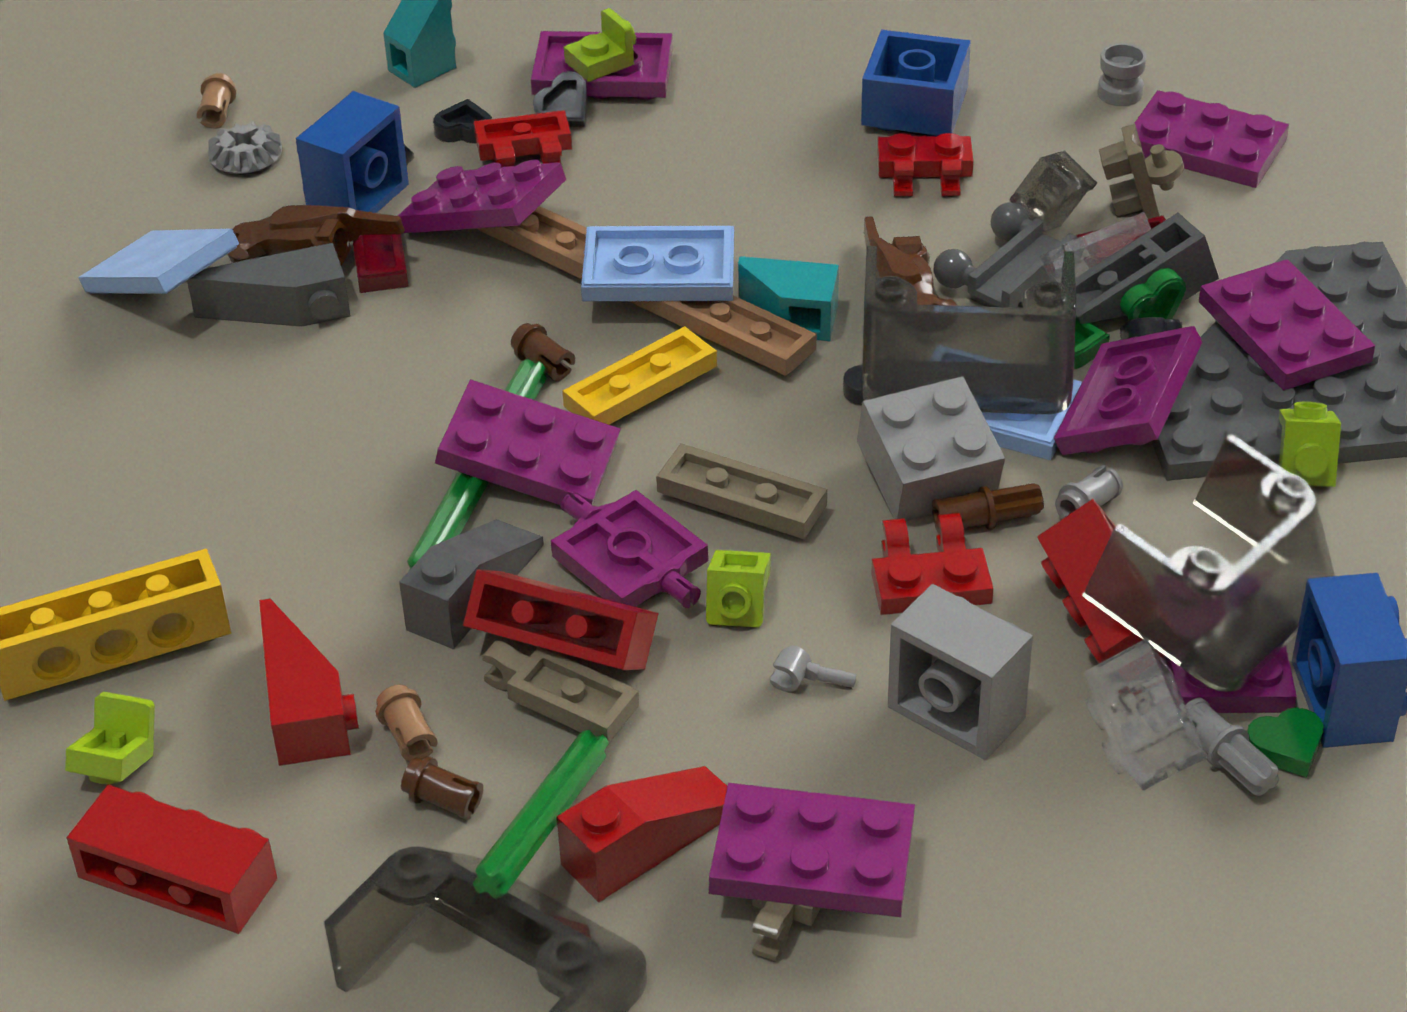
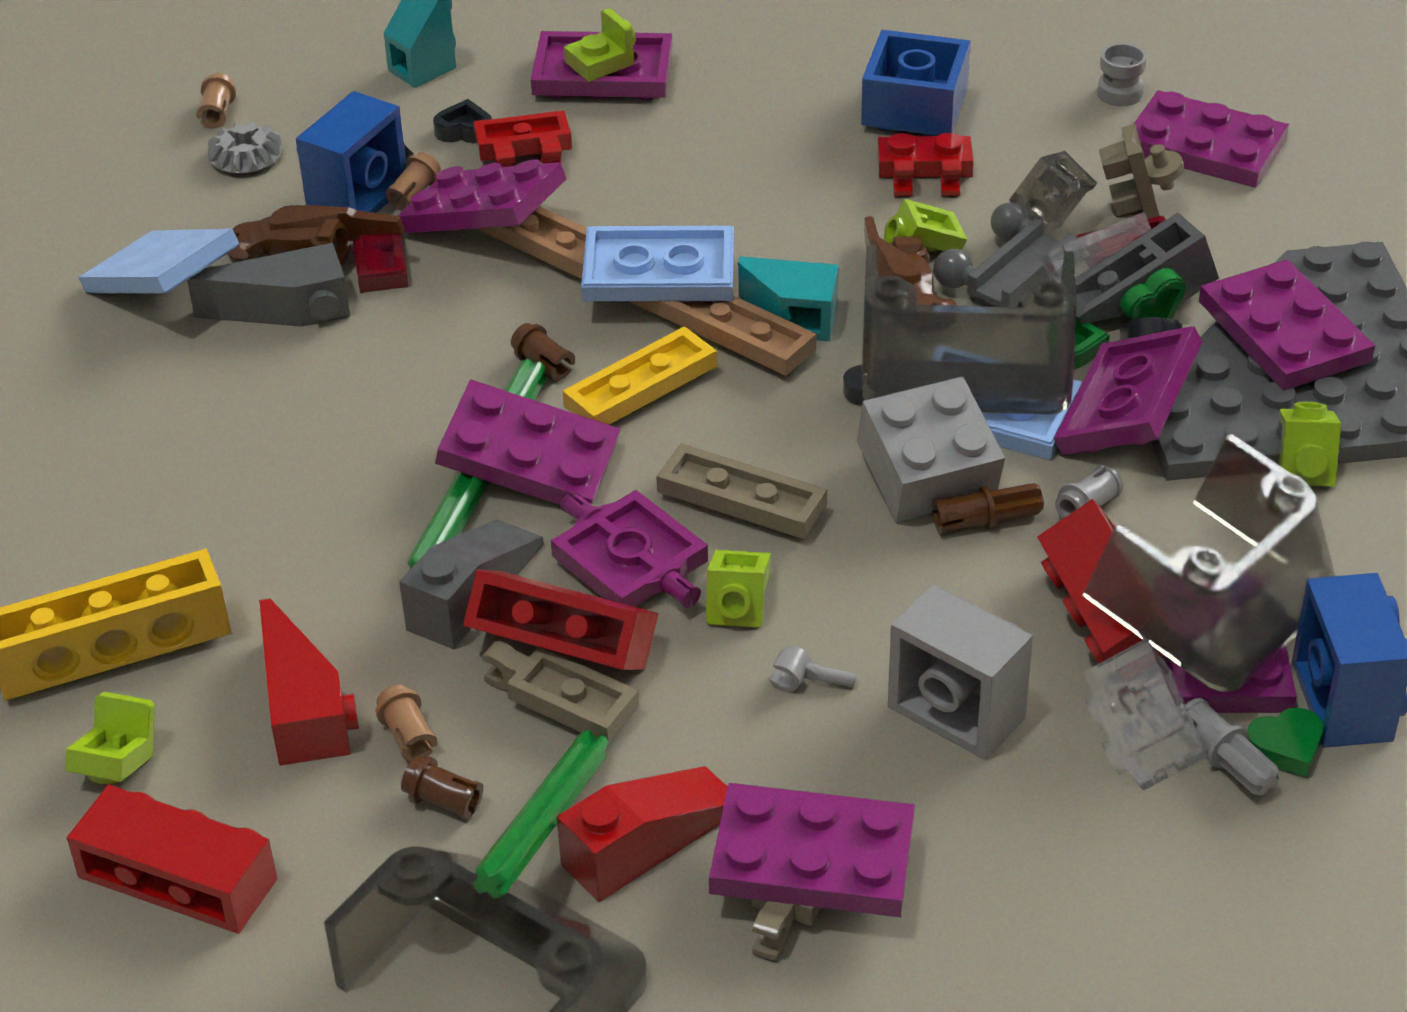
black tile [533,71,588,127] -> none
red plate [871,513,994,615] -> none
none -> medium nougat pin [385,152,441,211]
none -> lime bracket [884,198,968,252]

